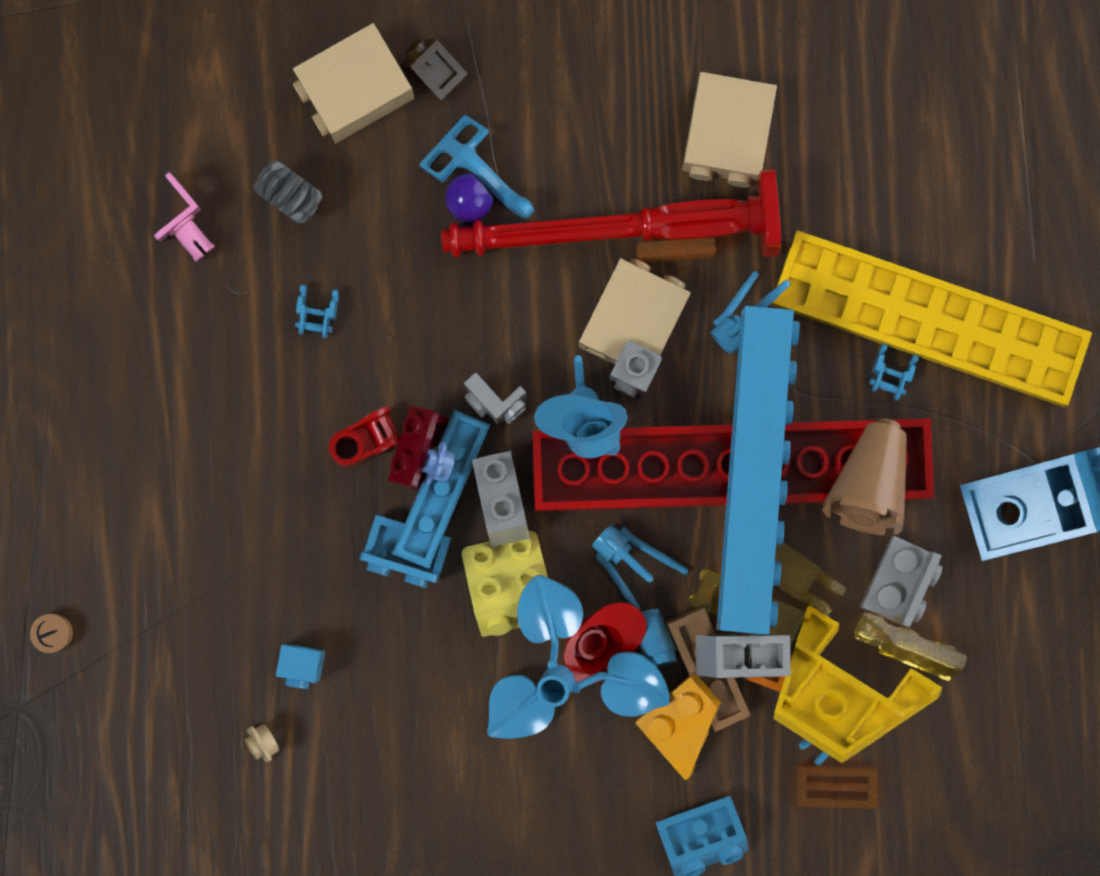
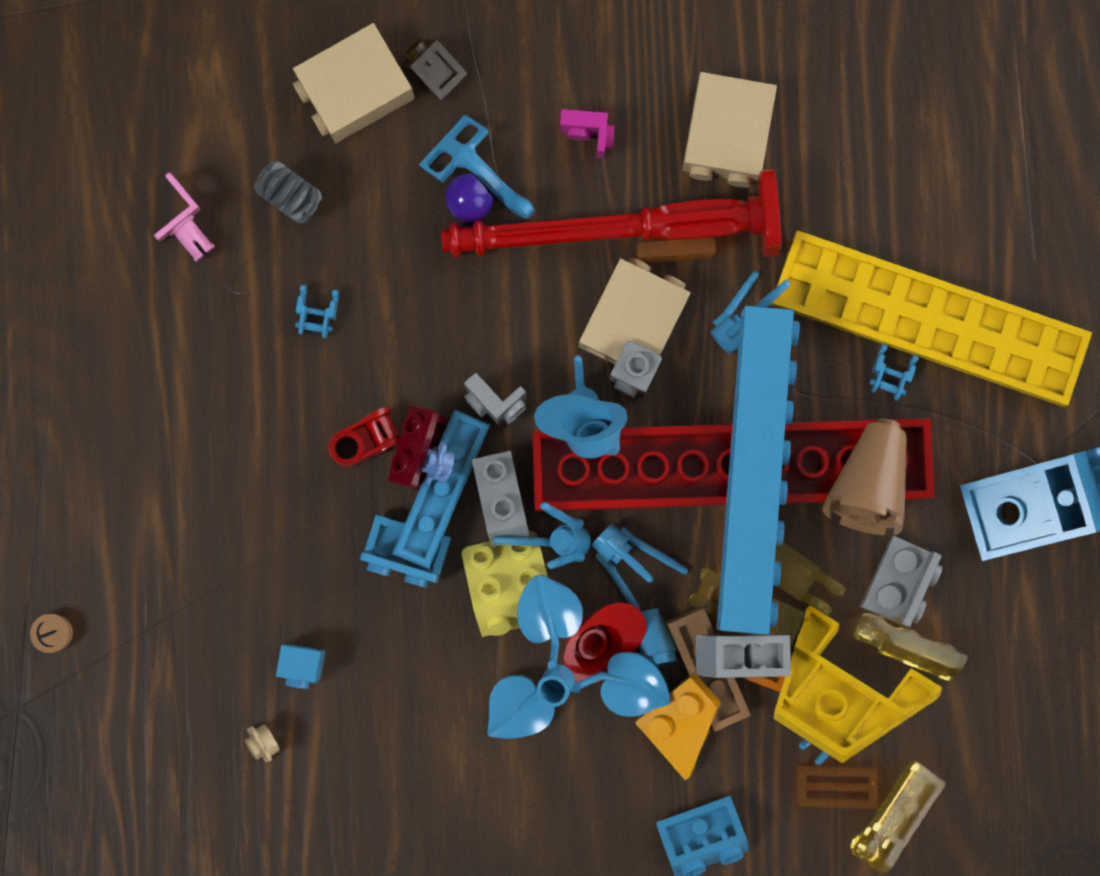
none -> dark azure plant [493,502,591,569]
none -> dark pink bracket [560,109,615,159]
none -> clear yellow plate [850,760,946,874]

